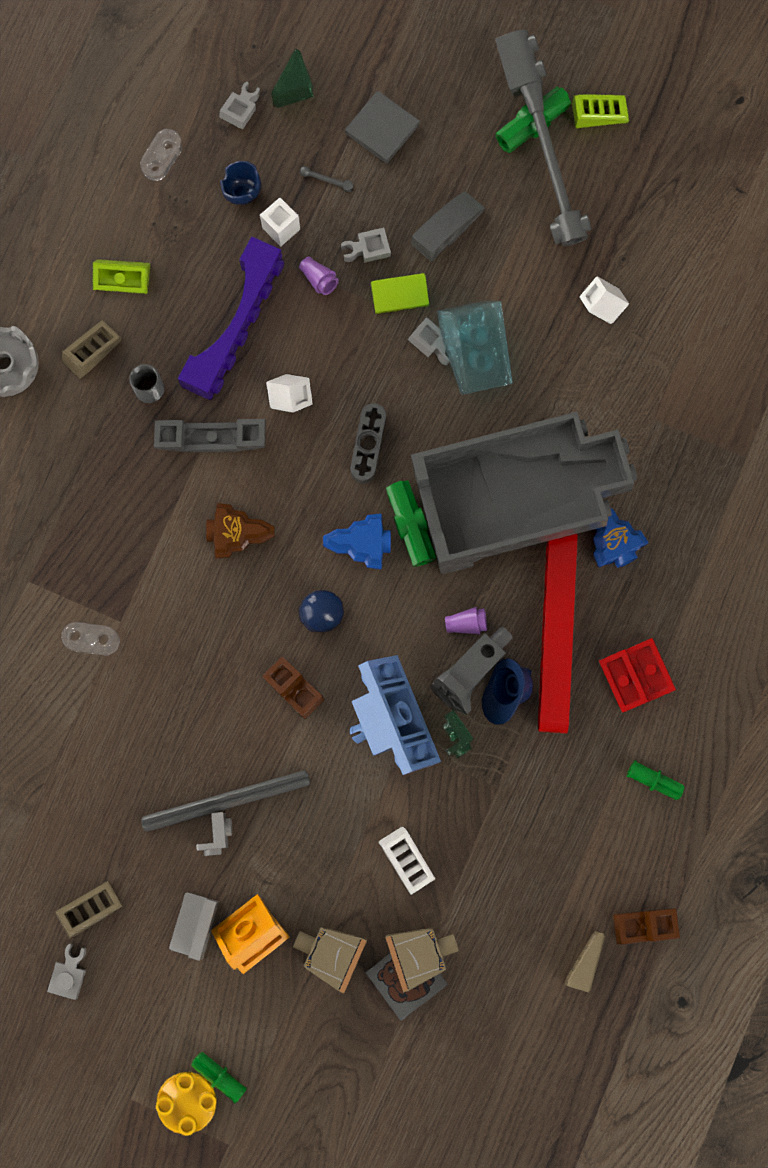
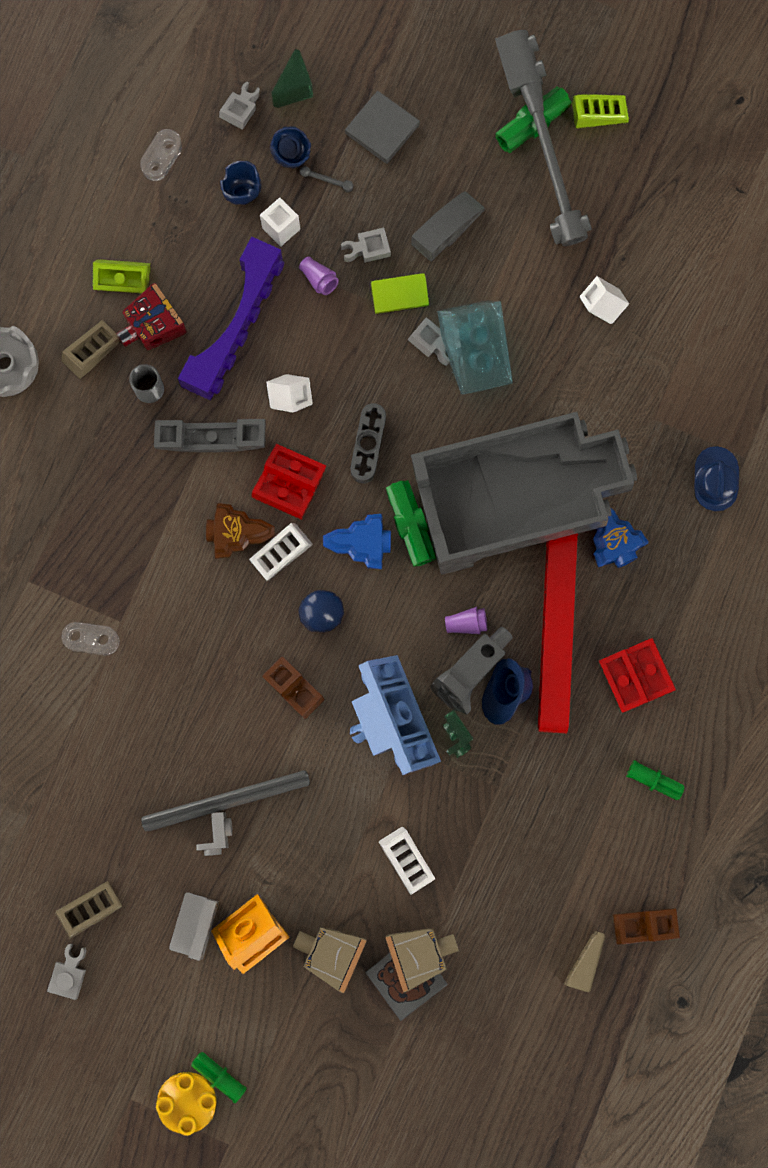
none -> dark red torso [116,283,187,350]
none -> white slope [249,523,313,581]
none -> red slope [251,444,326,520]
none -> dark blue hair [270,126,311,168]
none -> dark blue piece [694,446,739,511]

